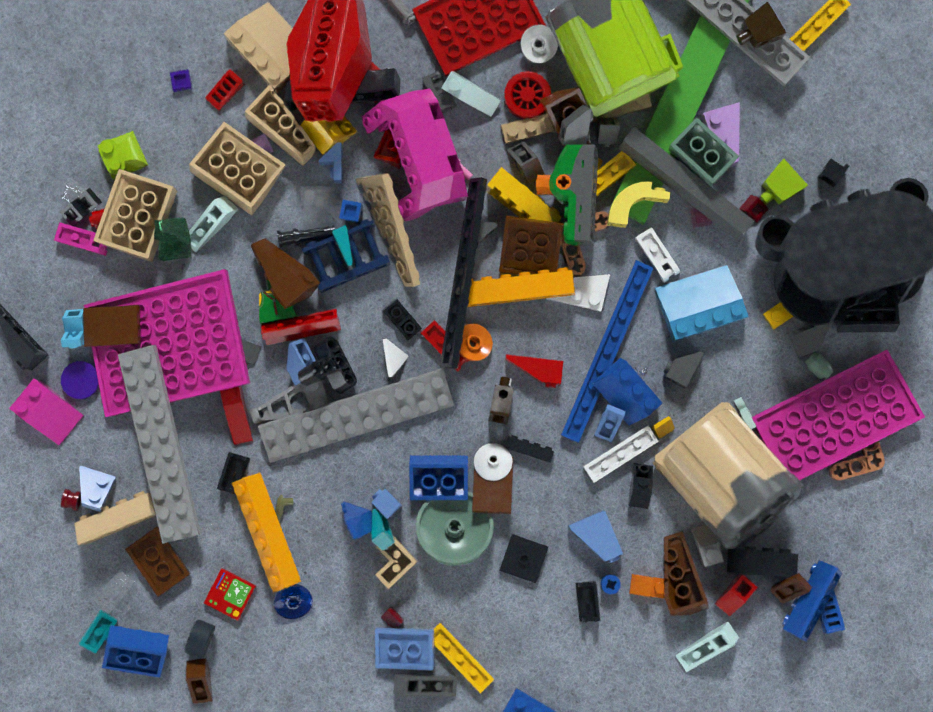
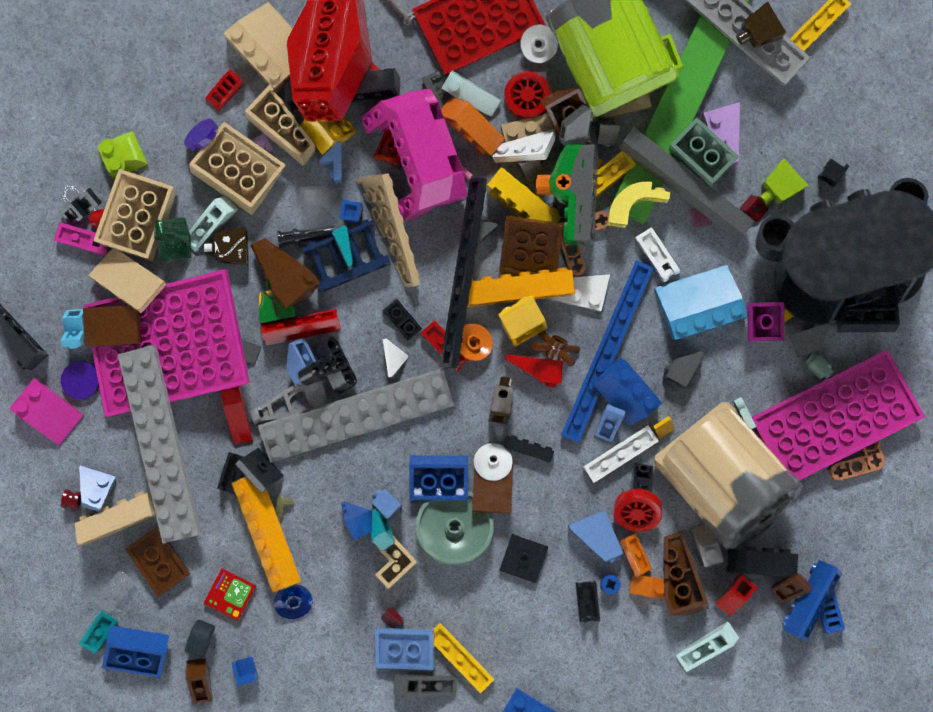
dark purple tile [170,69,192,92] -> none
none -> tan tile [88,248,166,313]
none -> dark purple tile [184,119,218,151]
none -> dark brown torso [204,227,249,266]
none -> blue panel [231,656,259,686]
none -> black plate [236,448,284,492]
none -> orange wedge [441,97,505,156]
none -> white wing [493,129,558,163]
none -> yellow slope [498,295,548,347]
none -> reddish brown bar [532,331,580,367]
none -> red wheel [613,489,662,532]
none -> orange plate [620,533,652,577]
none -> magenta slope [747,302,785,342]

